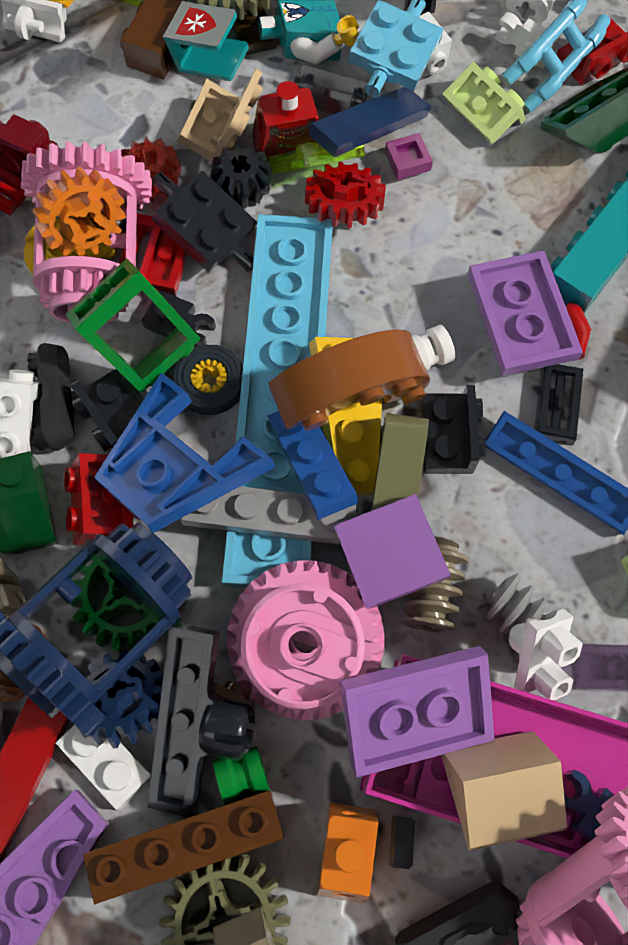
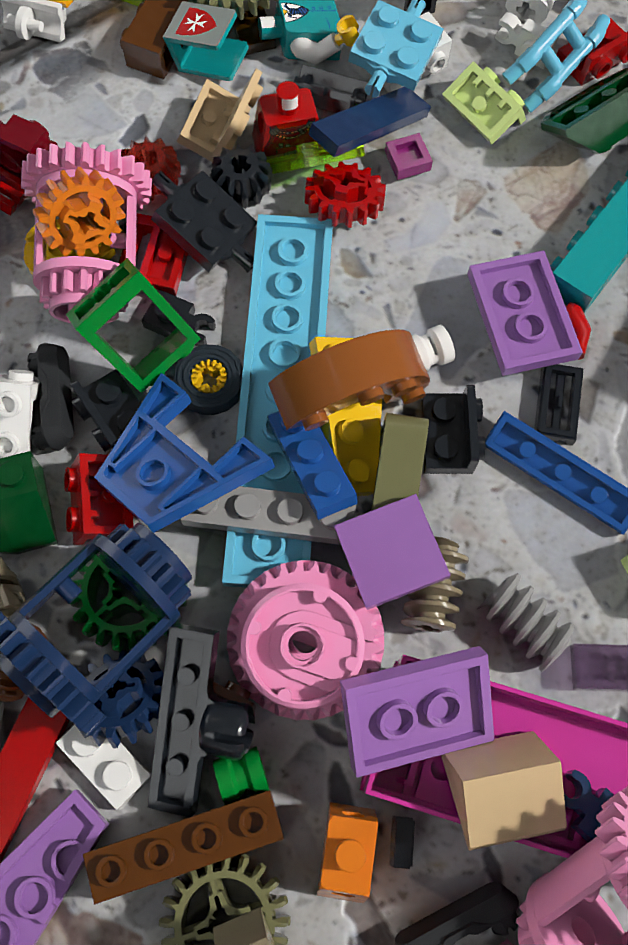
white hips [508,609,583,700] -> none

